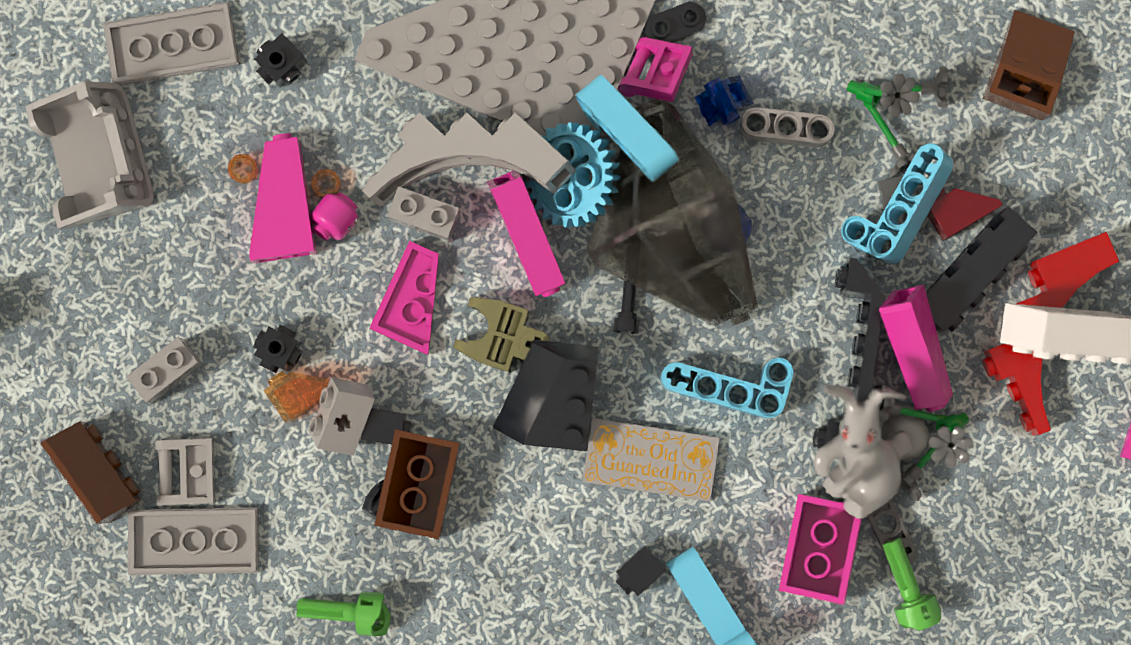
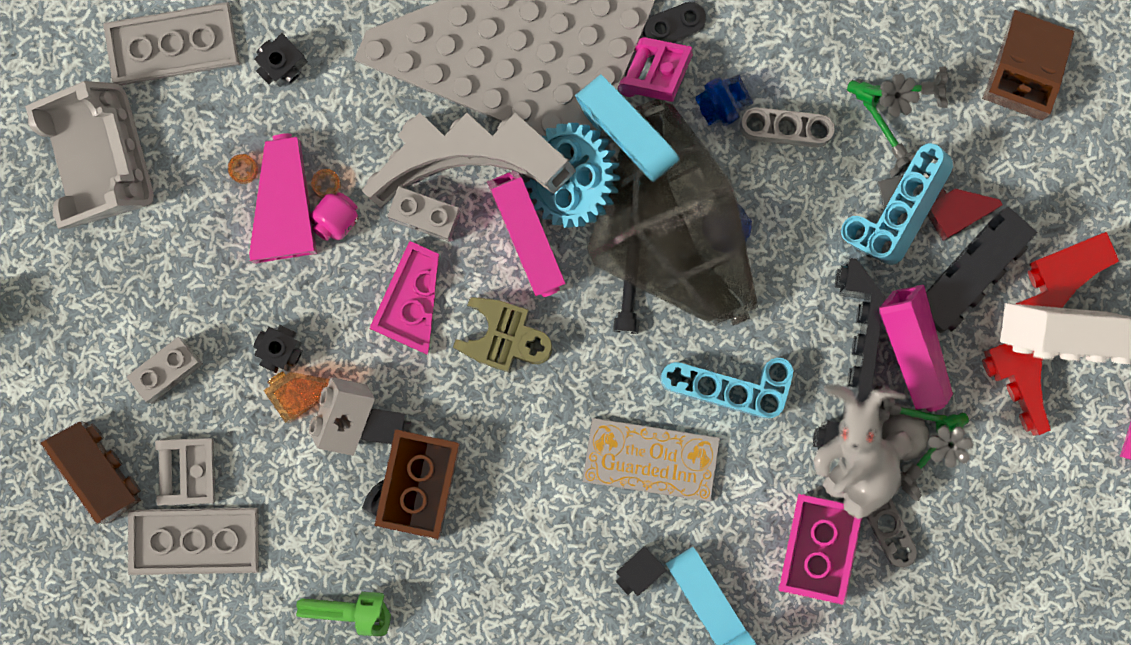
black wedge [493,340,598,452] -> none
bright green piece [882,537,941,631] -> none

